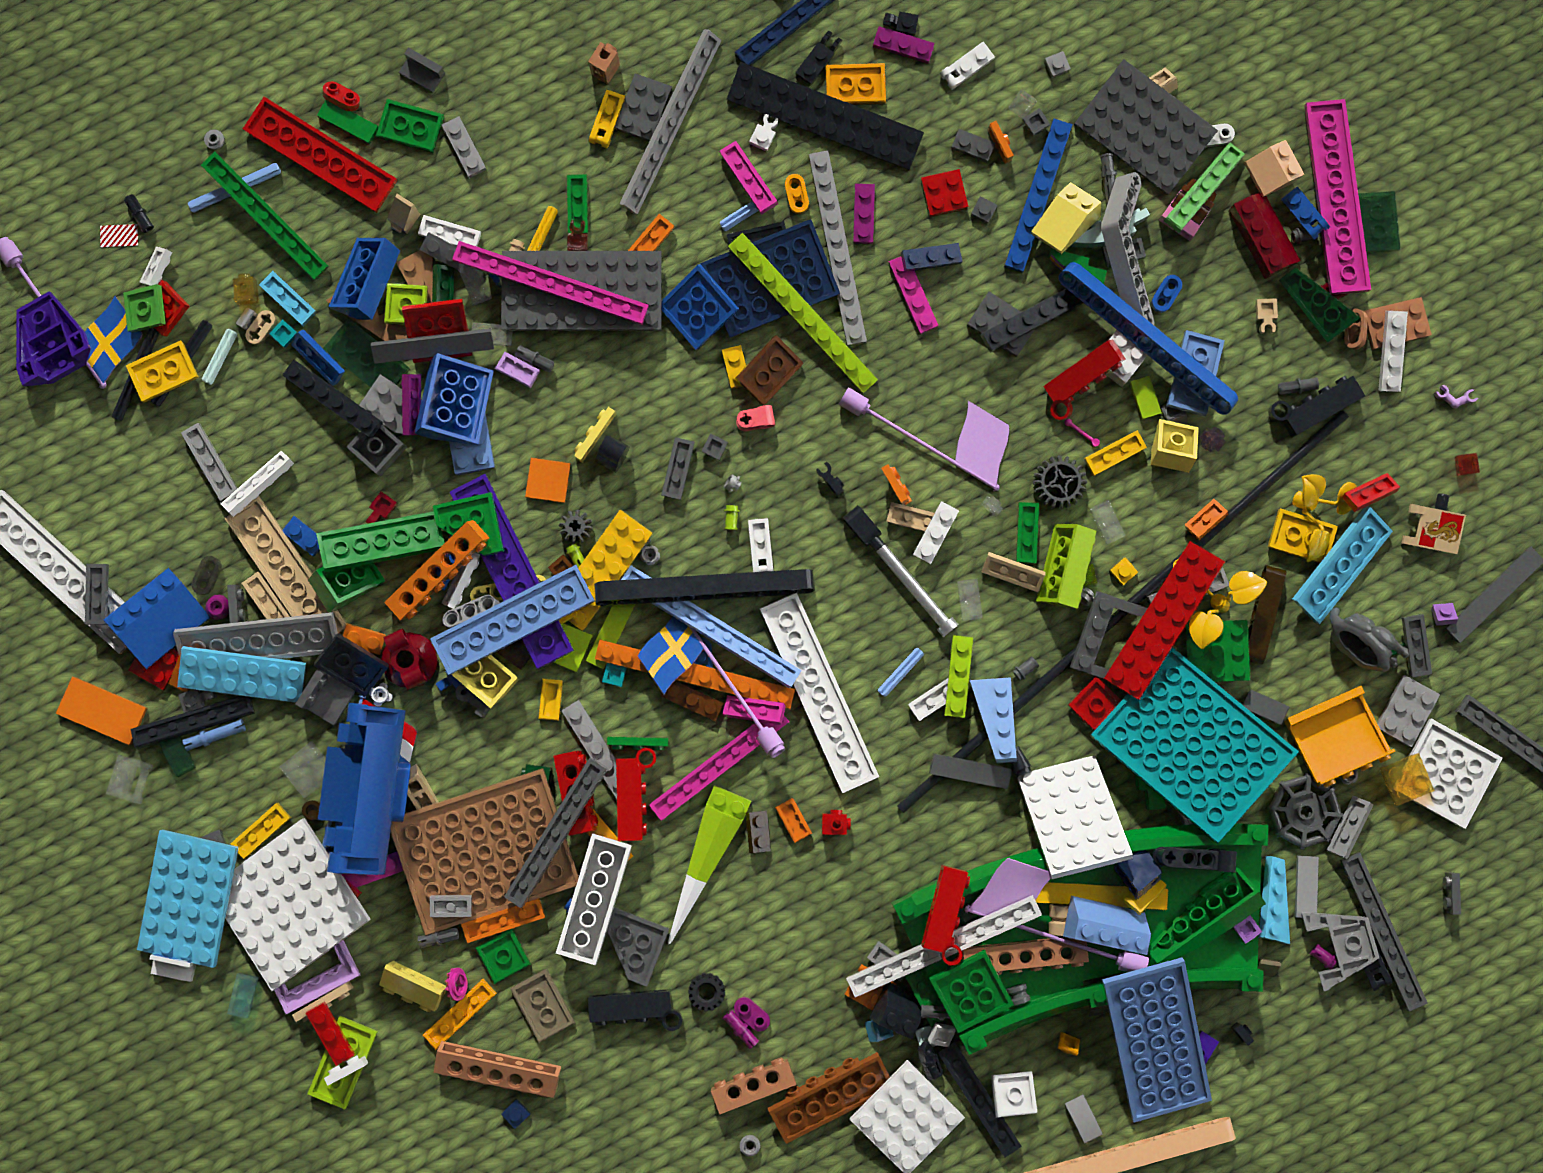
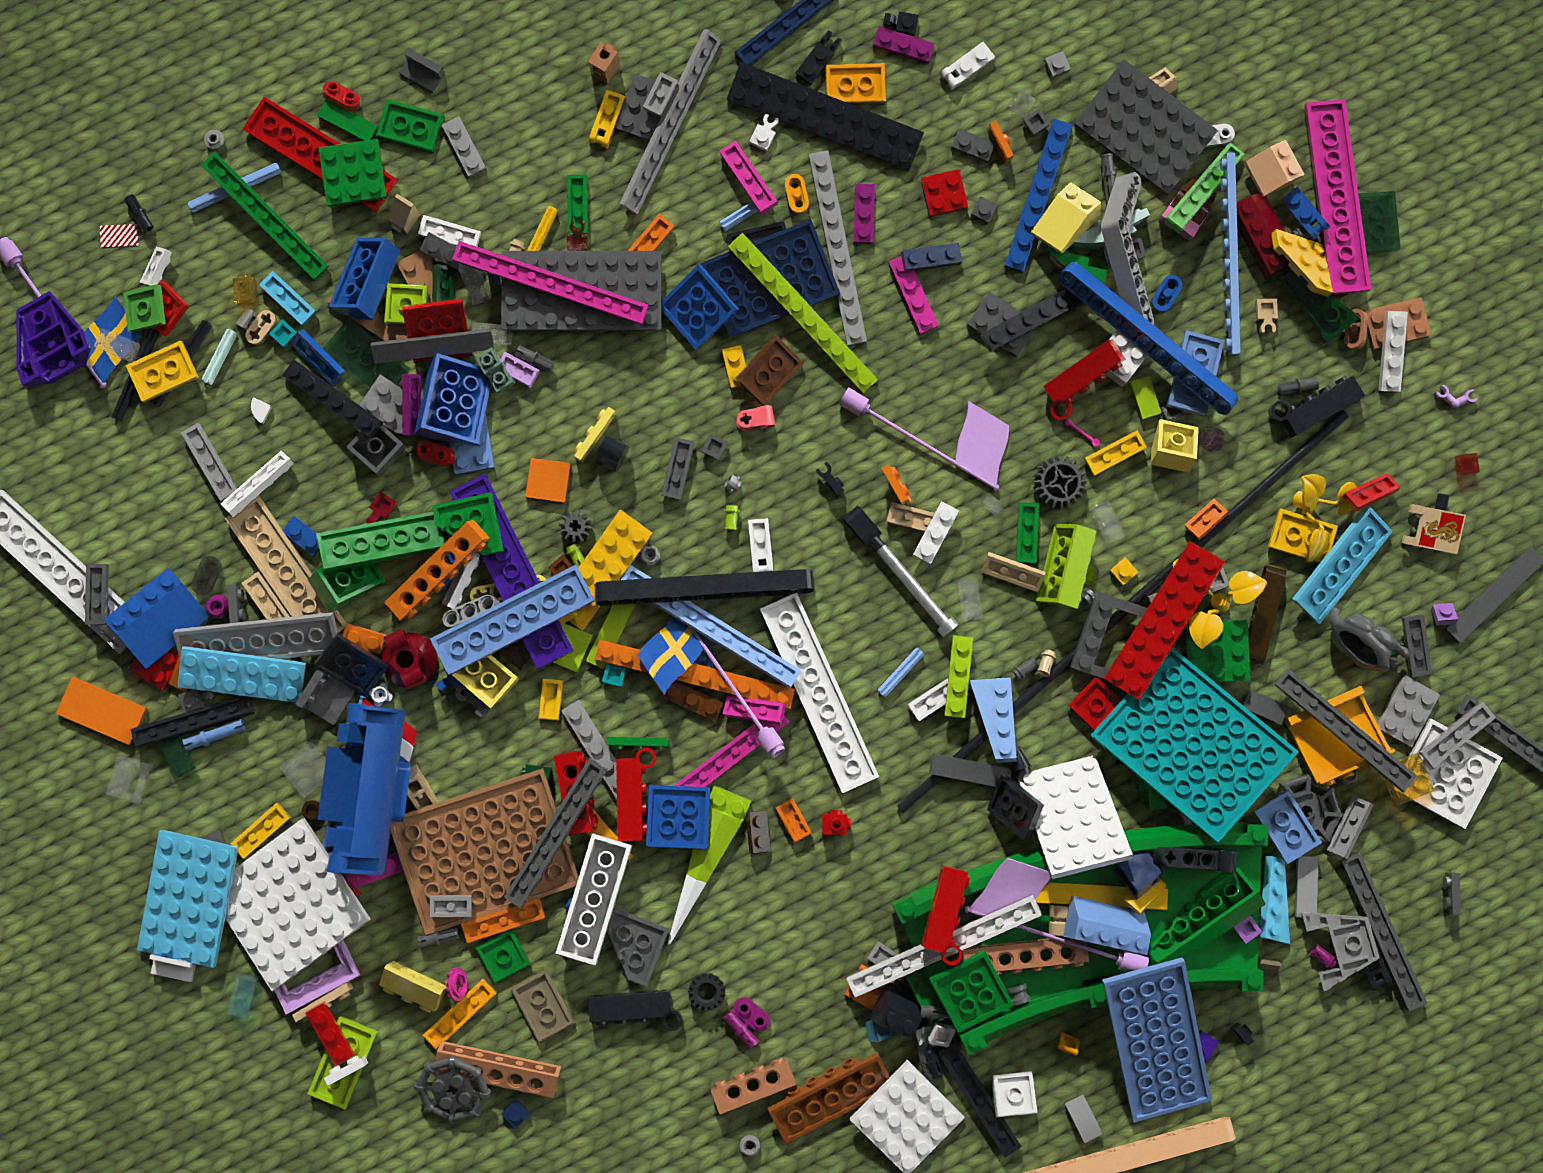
none -> clear plate [94,328,141,363]
none -> white tile [251,397,272,424]
none -> green plate [319,139,387,207]
none -> dark grey plate [414,1055,491,1123]
none -> red plate [416,440,455,467]
none -> sand green slope [475,347,515,394]
none -> light grey plate [643,72,678,118]
none -> blue plate [646,785,710,849]
none -> black plate [987,774,1044,841]
none -> tan pin [1037,650,1057,677]
none -> light blue plate [1220,153,1240,355]
none -> medium blue plate [1253,790,1322,864]
none -> yellow plate [1271,229,1333,297]
none -> dark grey plate [1274,669,1418,792]
none -> light grey plate [1419,702,1496,768]

